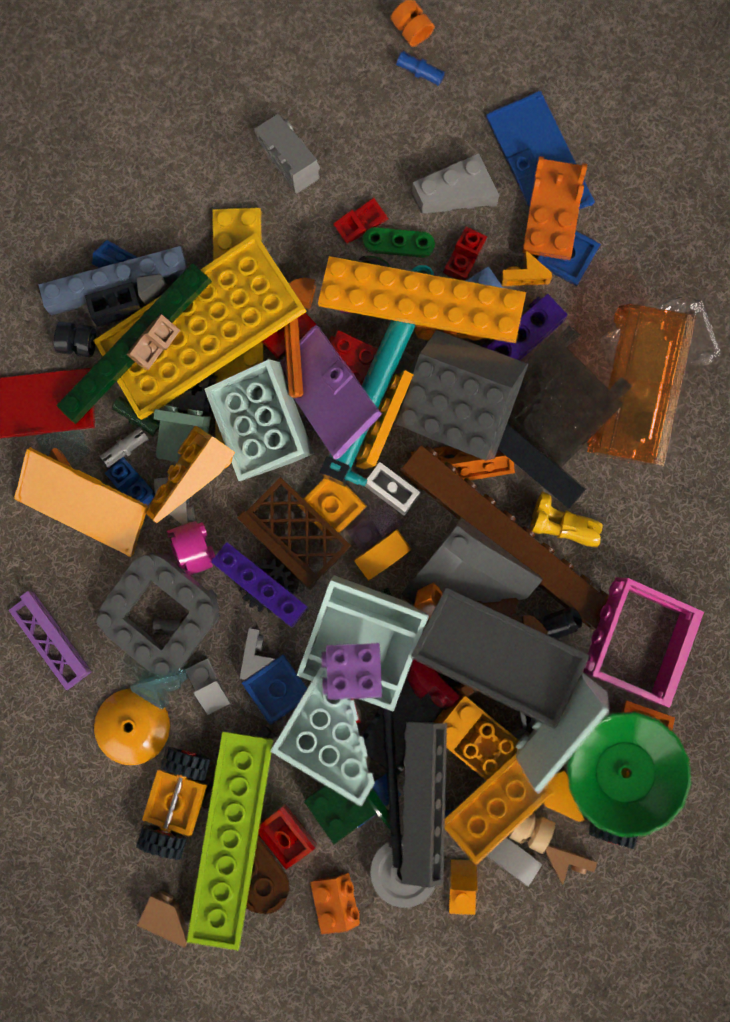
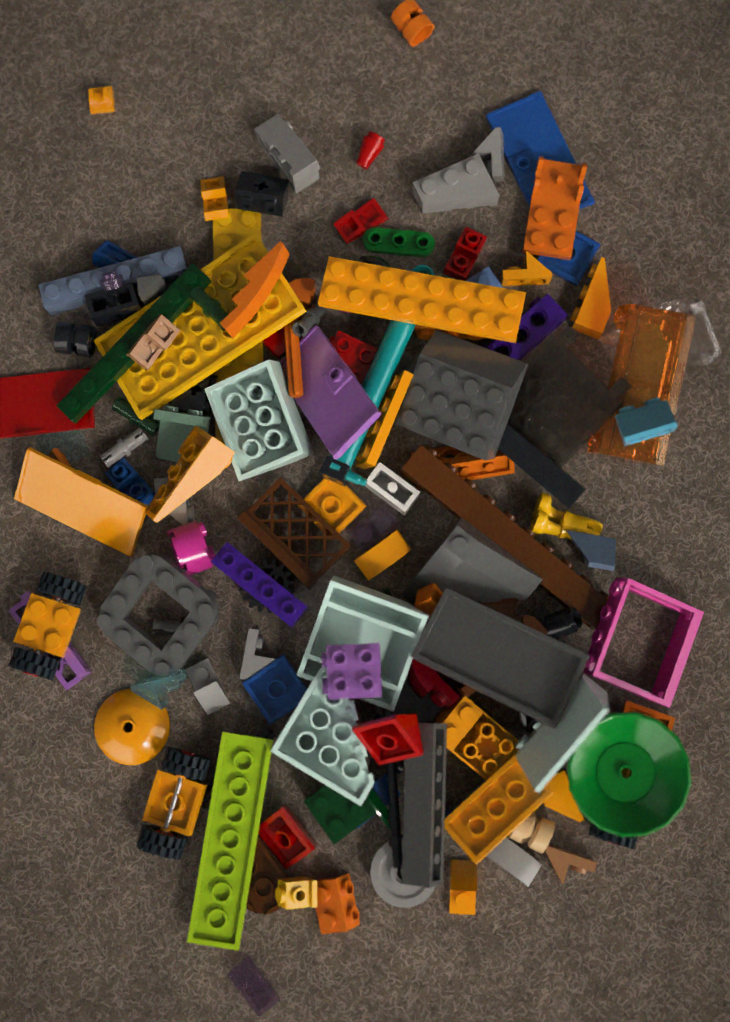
medium nougat slope [137,891,188,948] -> none
blue pin [396,51,445,86] -> none
none -> plate [8,571,87,680]
none -> light orange tile [88,86,115,114]
none -> clear purple plate [99,271,124,291]
none -> clear green pin [189,286,228,331]
none -> light orange slope [200,176,229,221]
none -> orange slope [220,241,290,338]
none -> plate [227,956,280,1017]
none -> black brick [235,171,289,217]
none -> yellow brick [275,876,317,910]
none -> dark grey pin [292,301,327,337]
none -> red slope [352,714,424,765]
none -> red cone [355,131,385,170]
none -> light grey slope [473,127,505,182]
none -> sand blue slope [566,530,616,571]
none -> light orange slope [570,257,611,340]
none -> medium azure slope [615,397,677,446]

